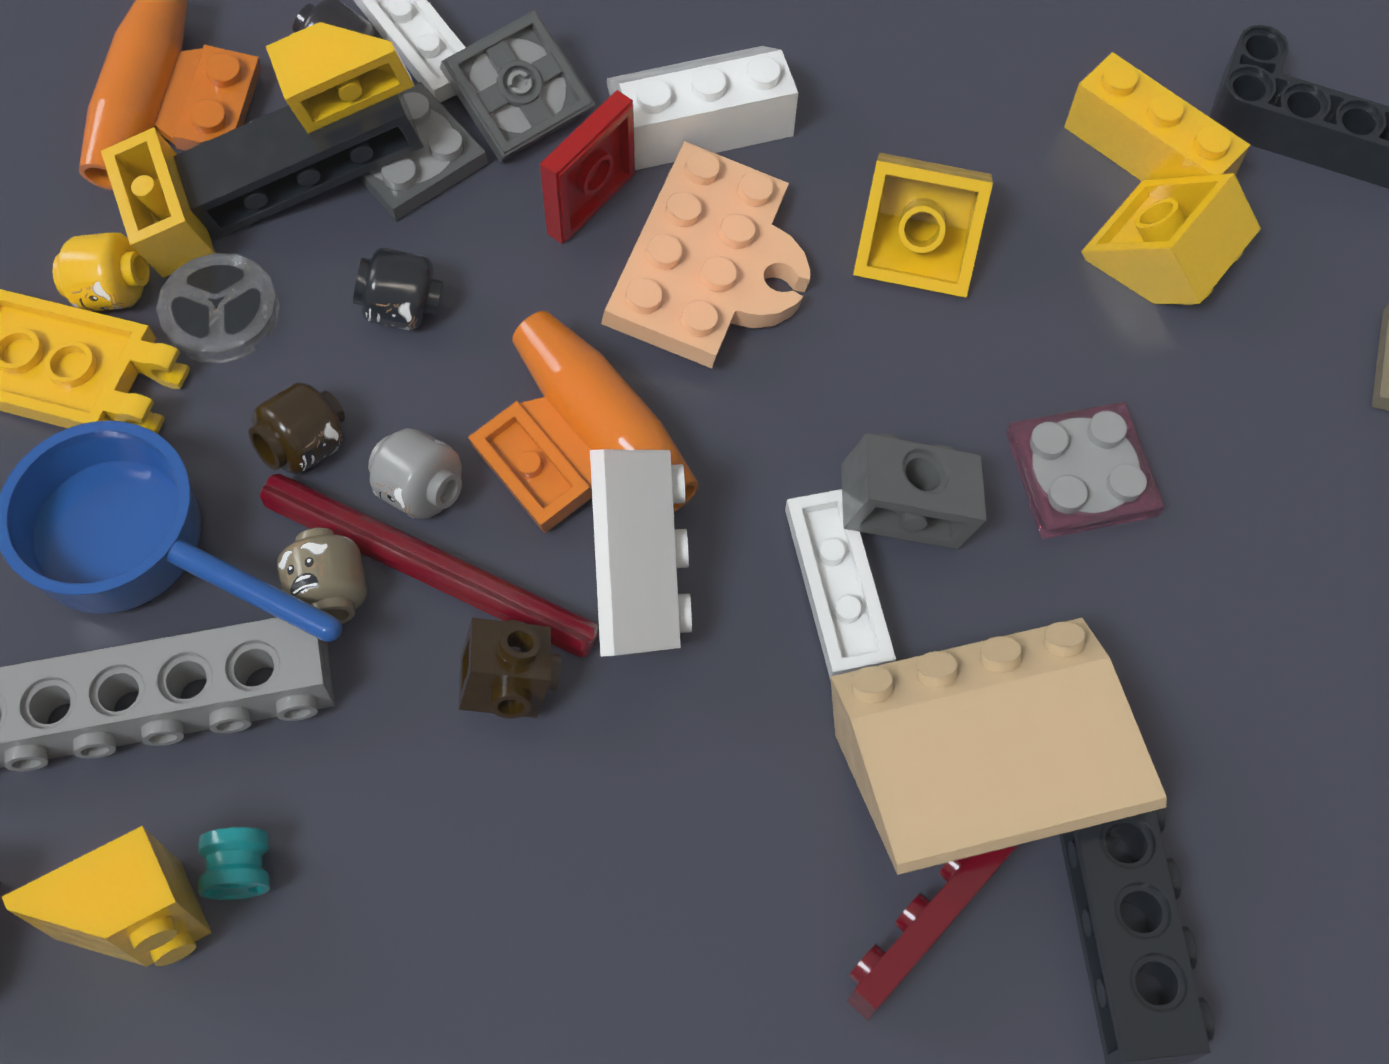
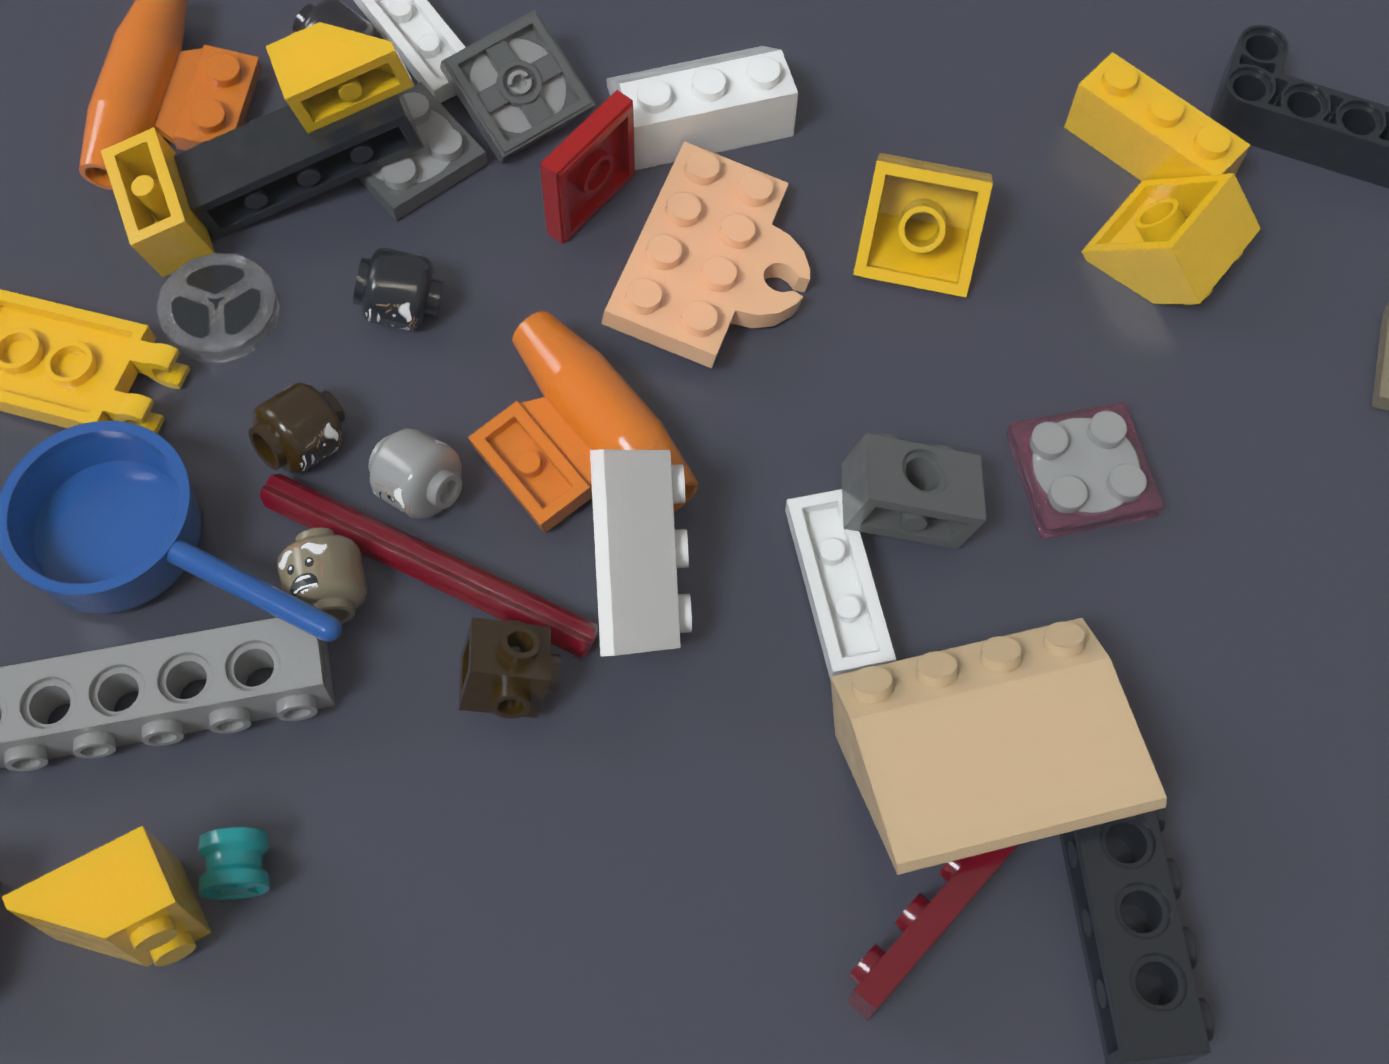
yellow head [52,232,150,311] -> none

